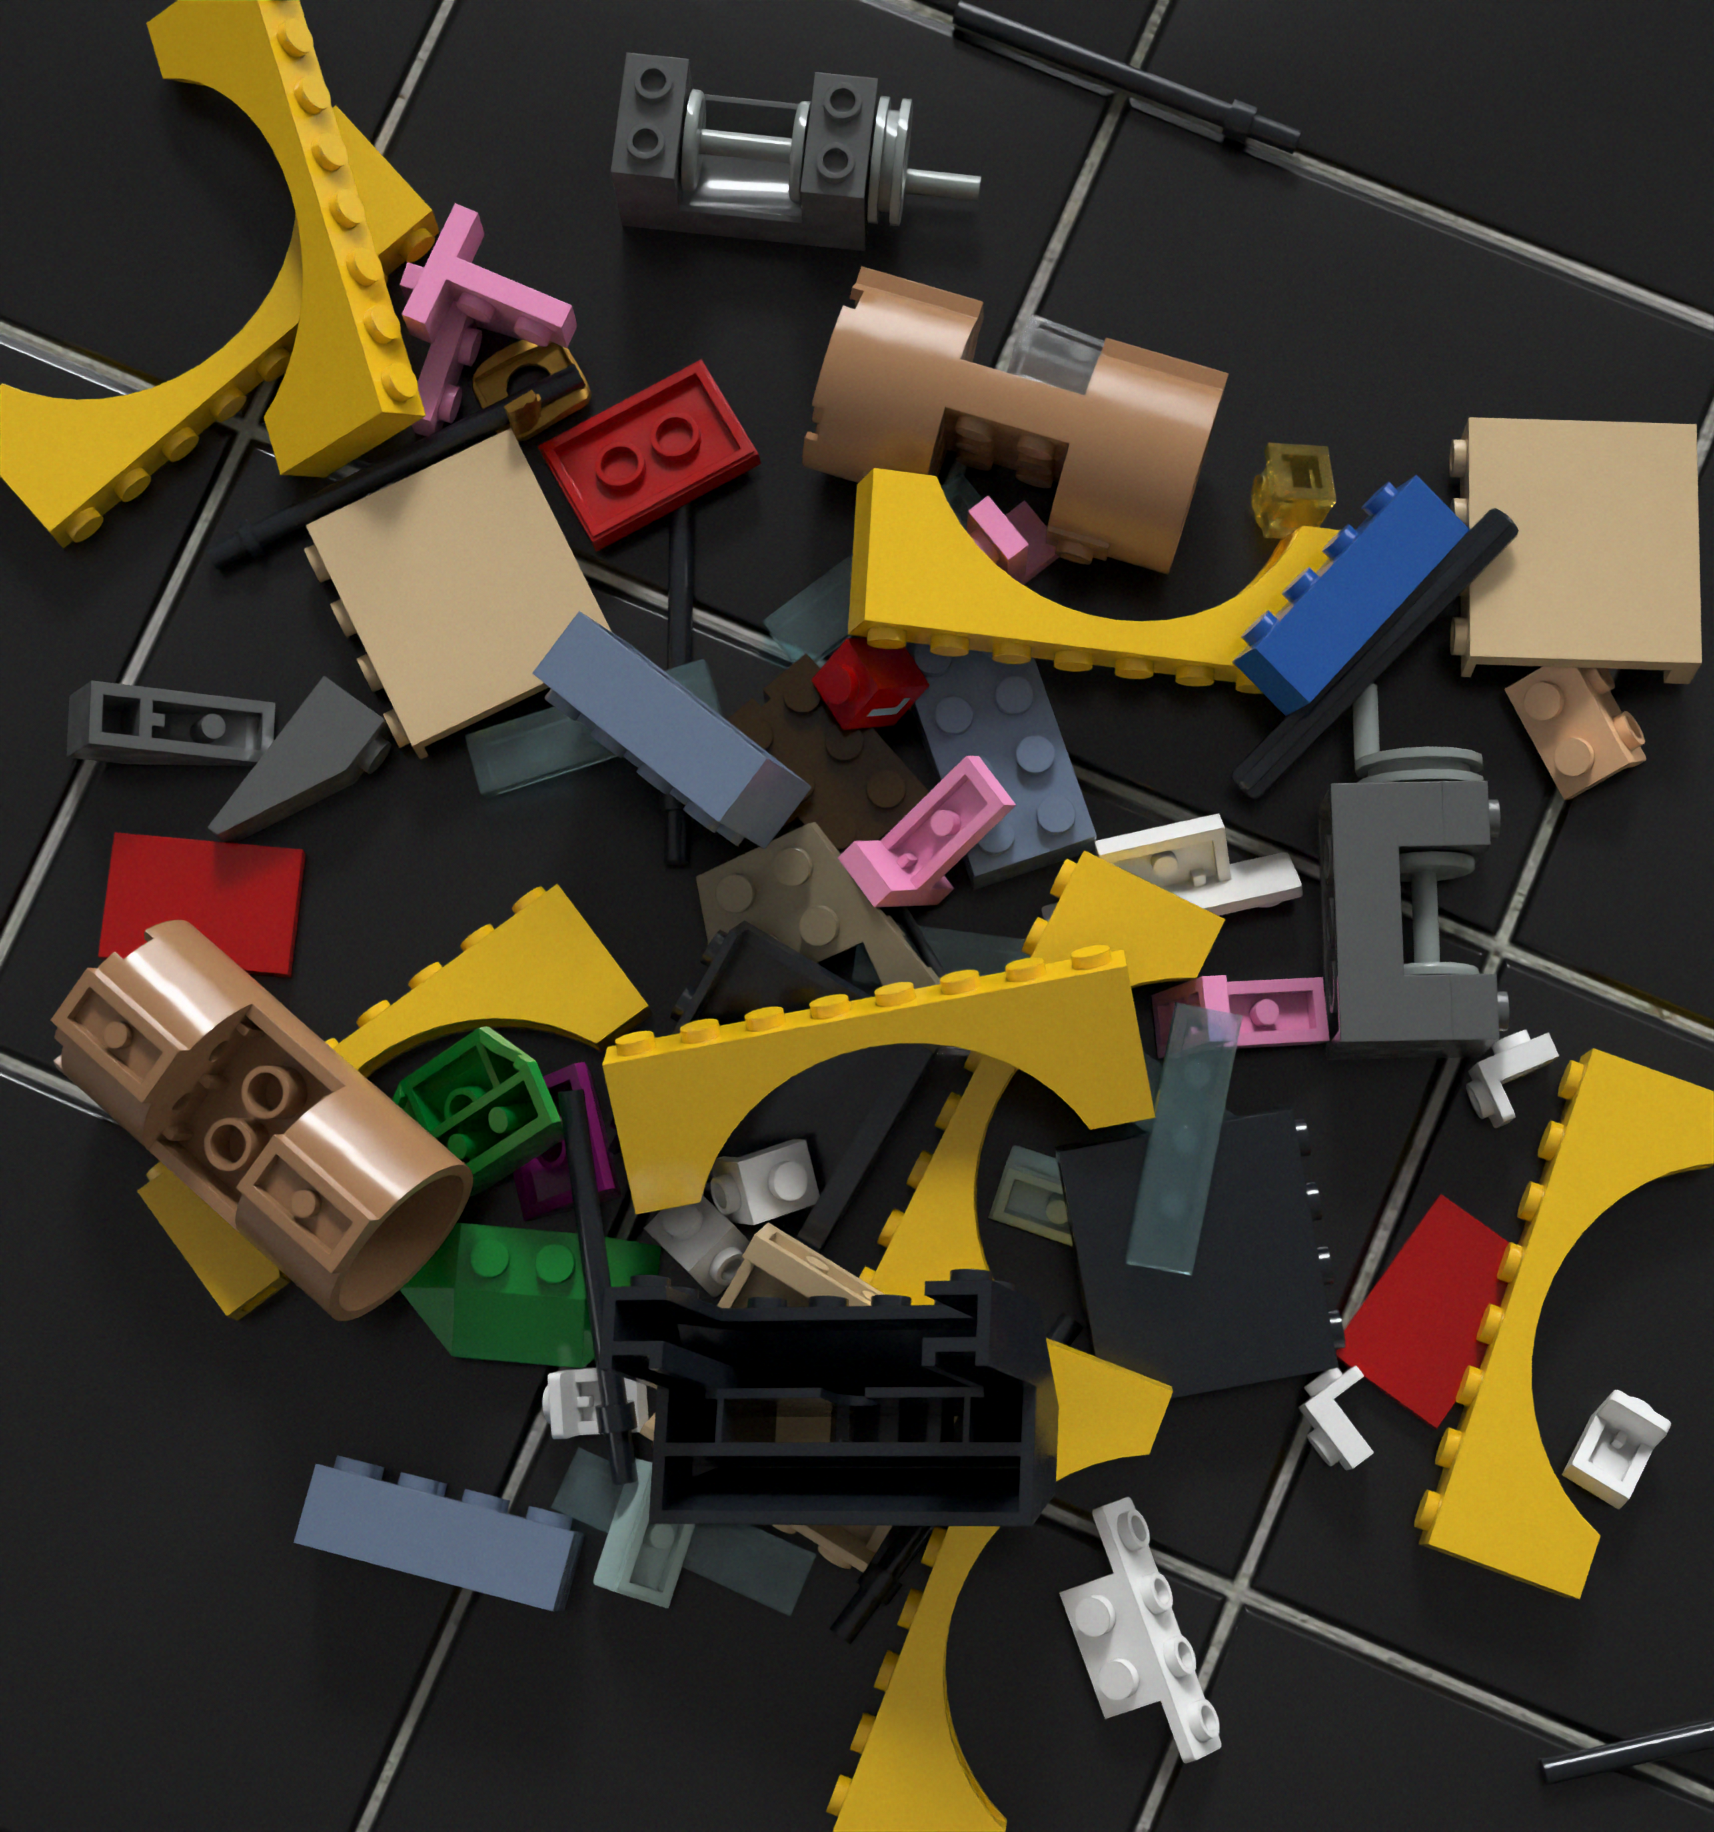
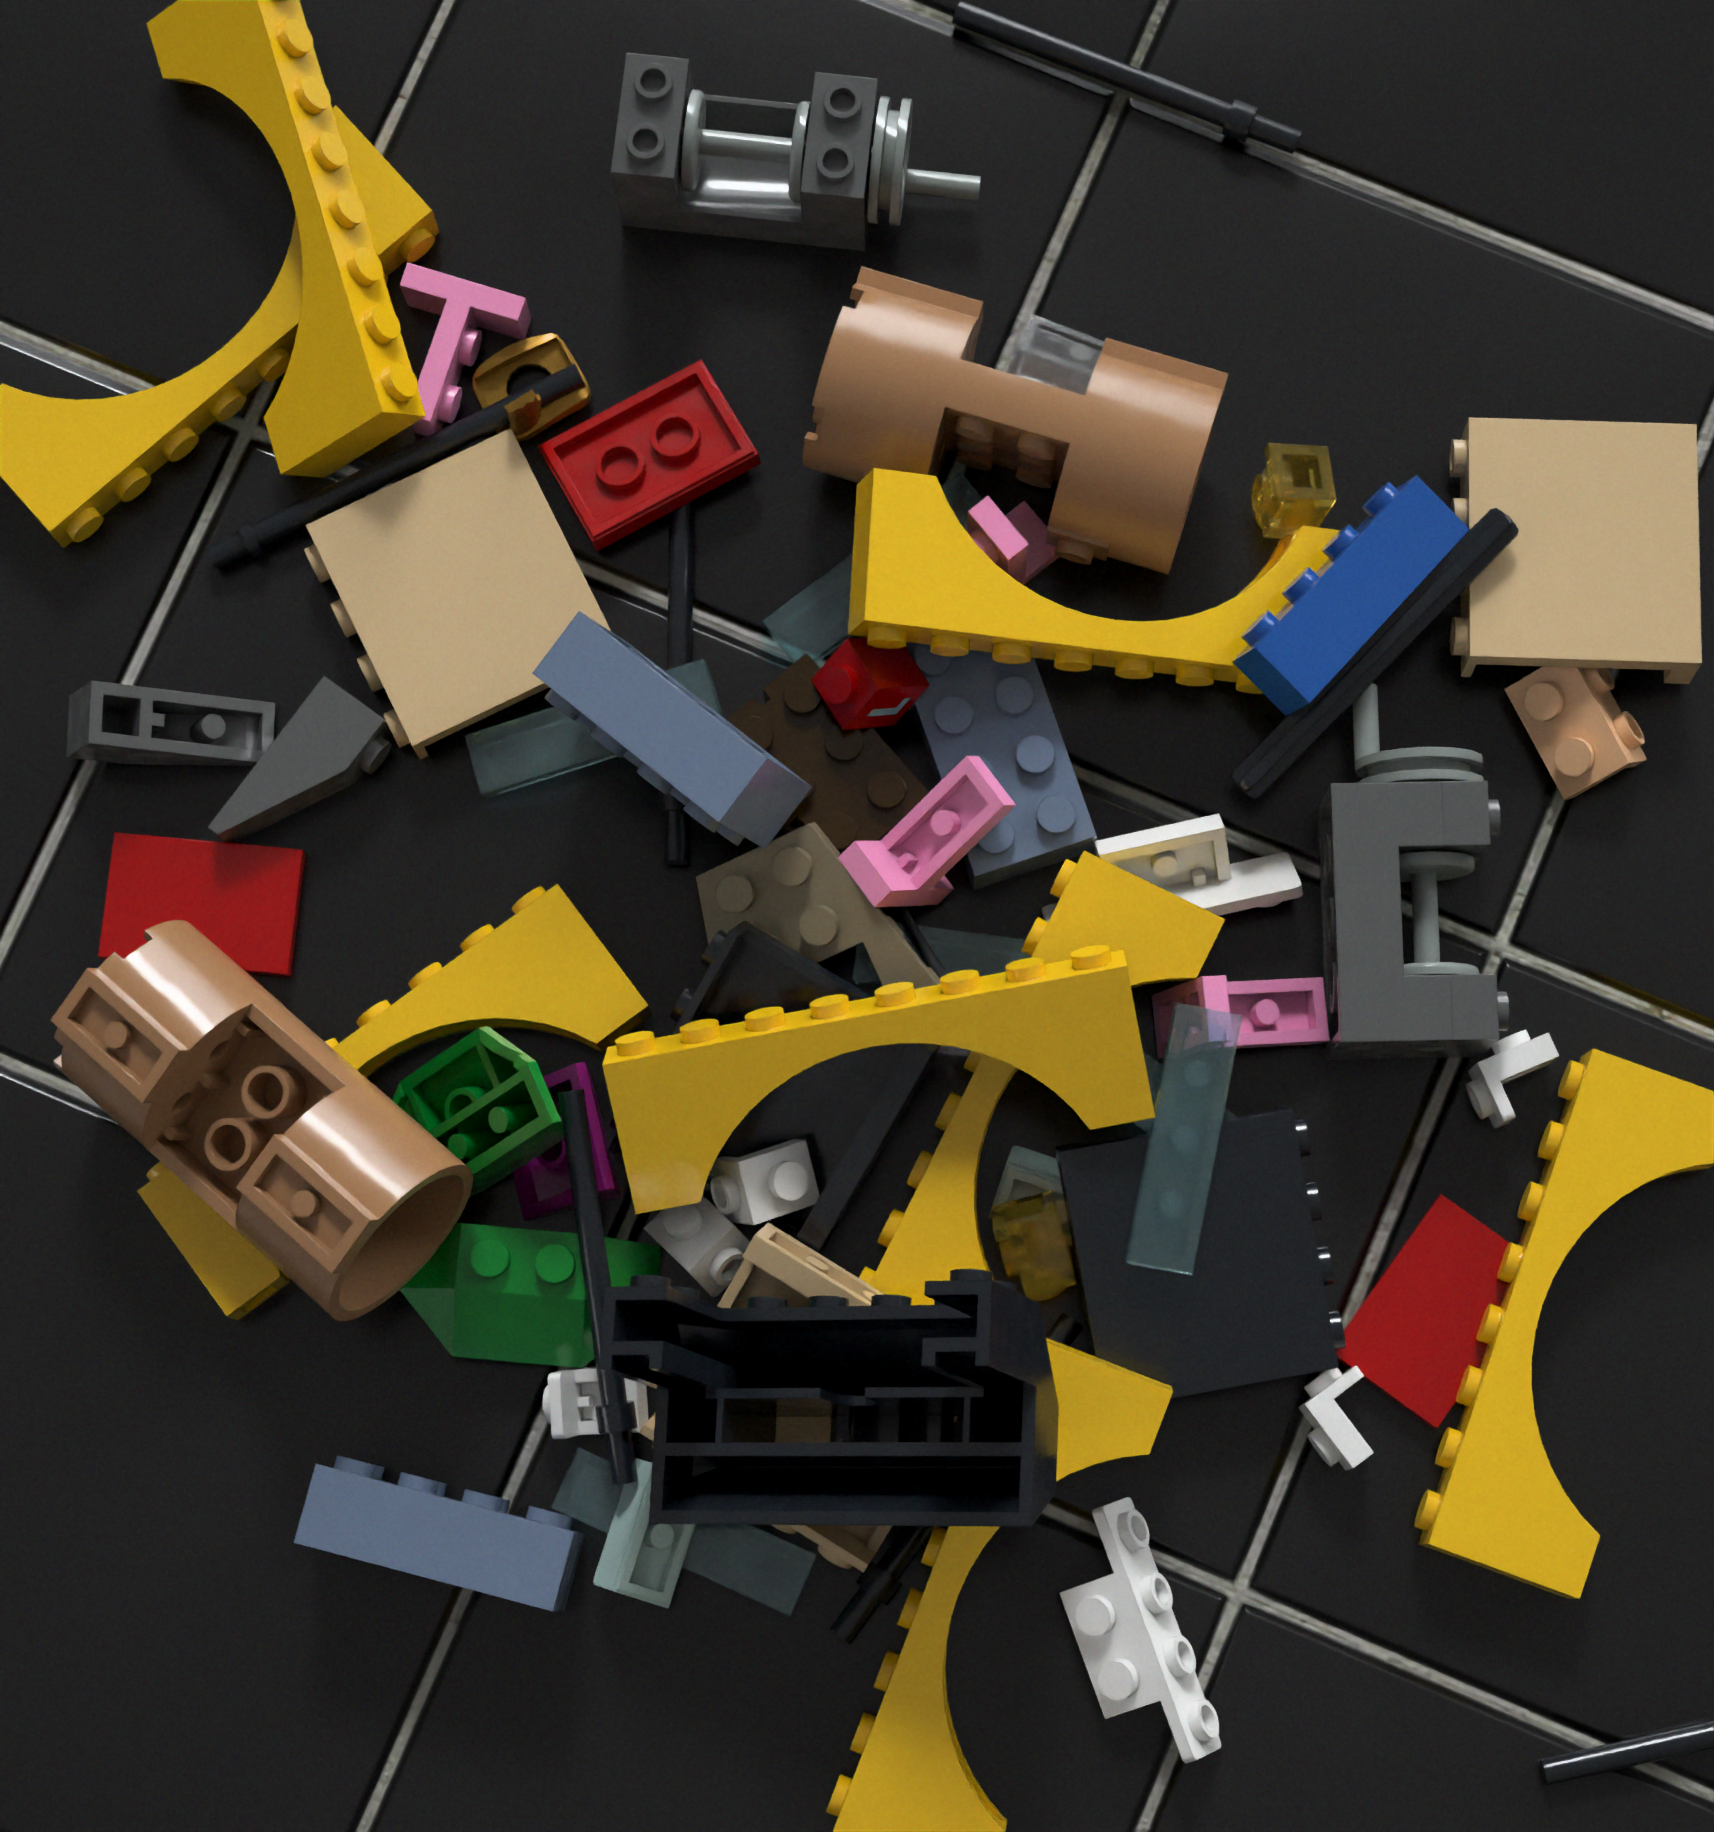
bright pink bracket [402,203,577,348] -> none
white bracket [1562,1390,1671,1510] -> none
none -> clear yellow brick [991,1190,1077,1301]

